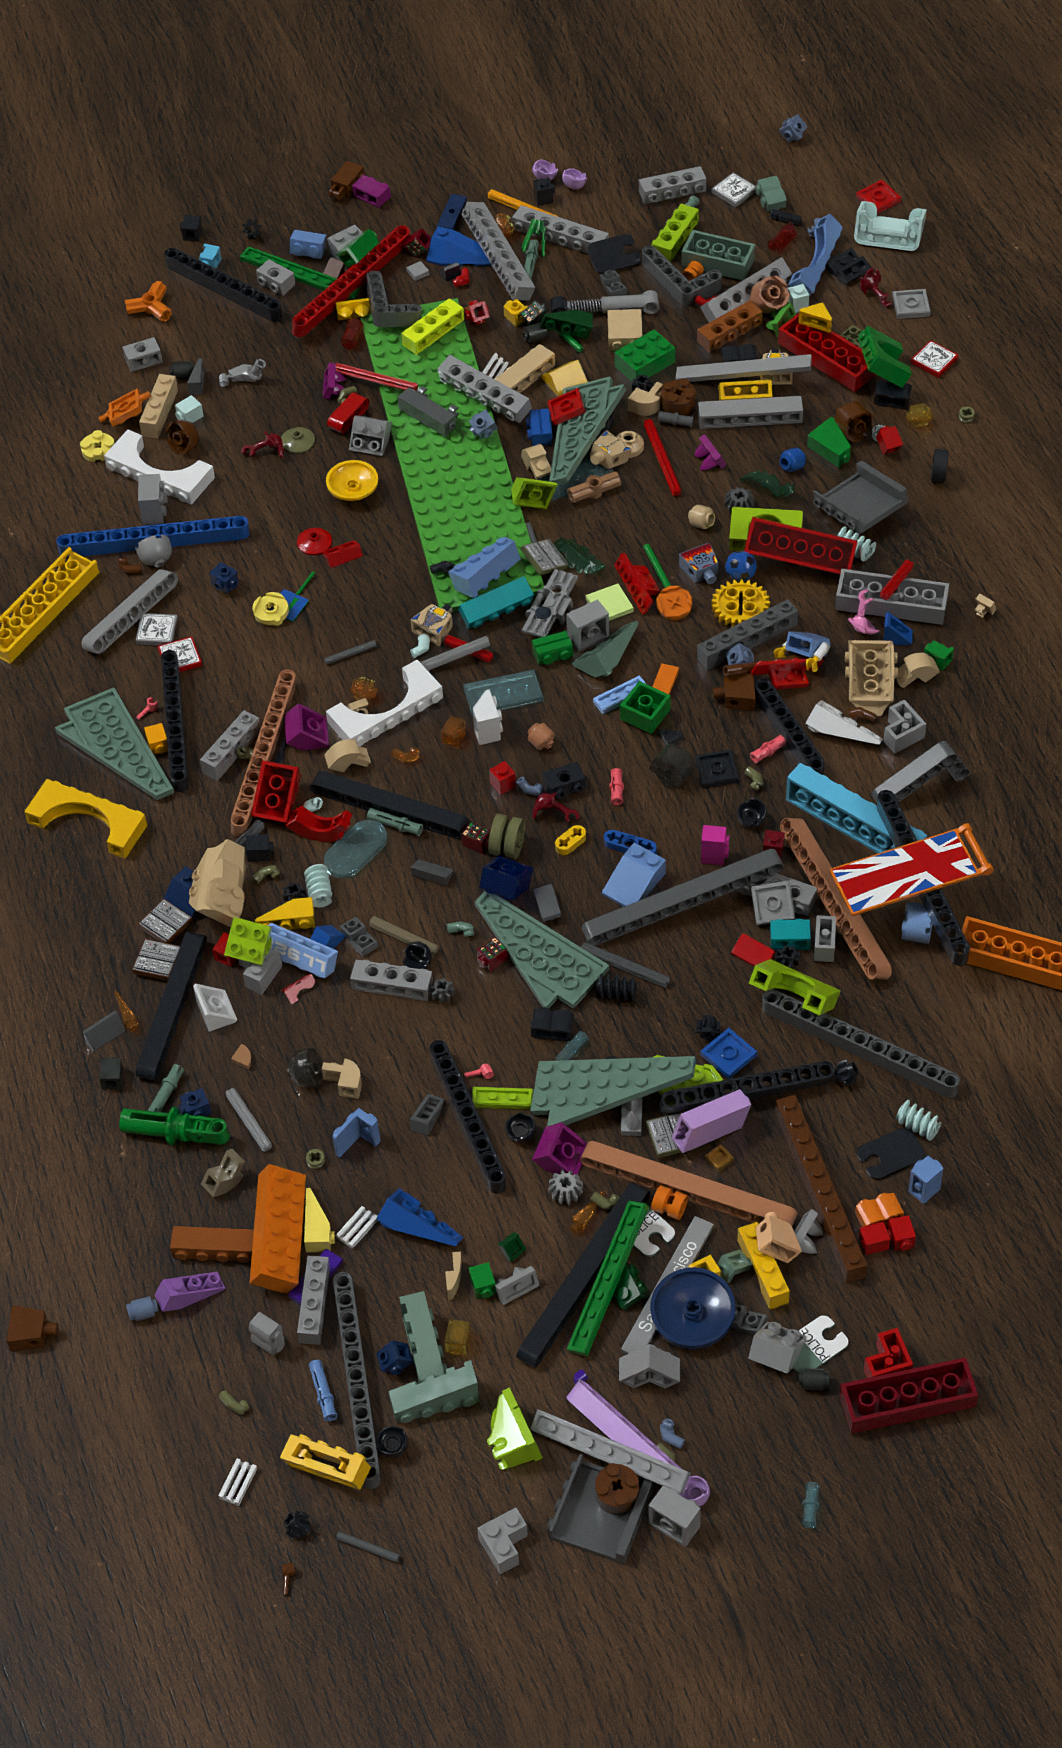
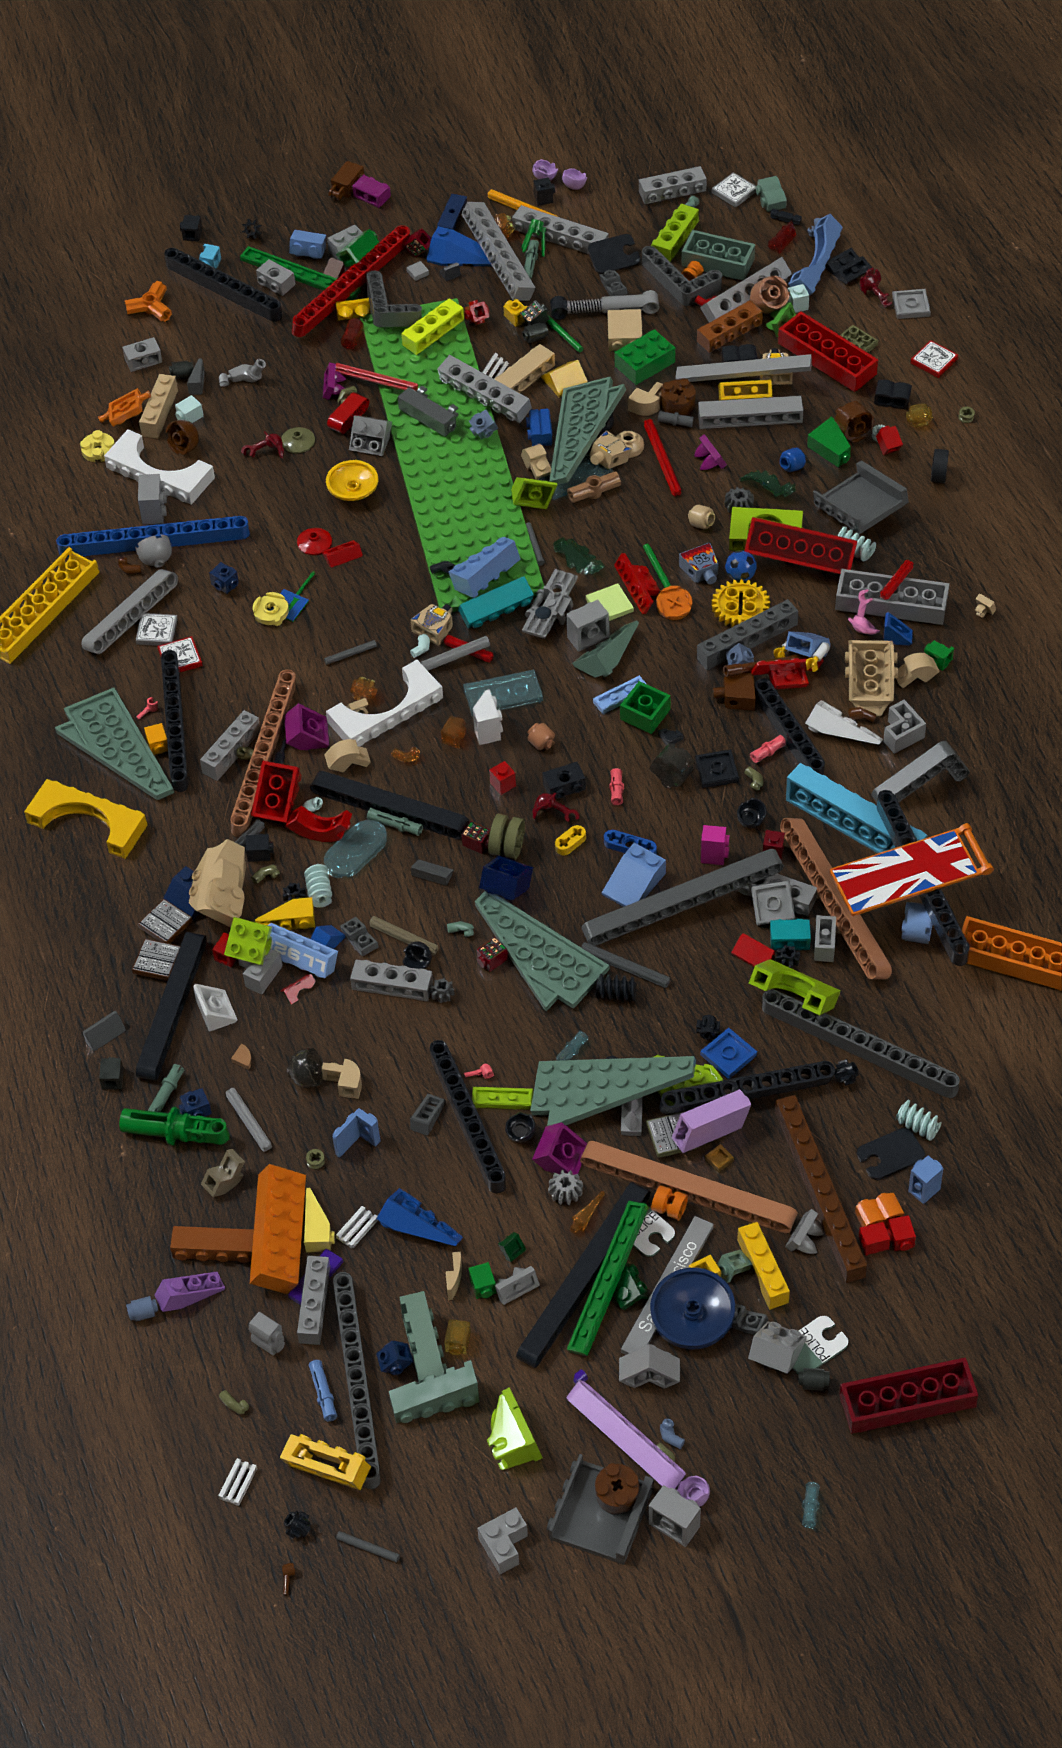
reddish brown torso [6,1305,58,1351] -> none
clear orange piece [114,991,139,1032] -> none
black hair [376,1426,409,1459] -> none
red arm [453,268,470,288] -> none
sand blue arm [516,777,544,797] -> none
tile [521,539,569,575] -> none
light grey tile [530,1409,691,1494] -> none
black brick [531,1007,573,1041] -> none
green brick [532,631,573,666] -> none
dark grey slope [533,884,562,922] -> none
dark green slope [540,310,593,339] -> none
red tile [547,388,586,426] -> none
olive arm [590,1191,620,1209] -> none
black gear [632,375,652,392] -> none
orange tile [653,663,679,695] -> none
light nougat torso [756,1212,802,1263] -> none
sand blue brick [779,114,808,143] -> none
yellow slope [799,303,832,333] -> none
light aqua windscreen [854,201,927,251] -> none
red tile [856,180,902,214] -> none
green arch [858,325,912,388] -> none
red brick [864,1328,913,1378] -> none

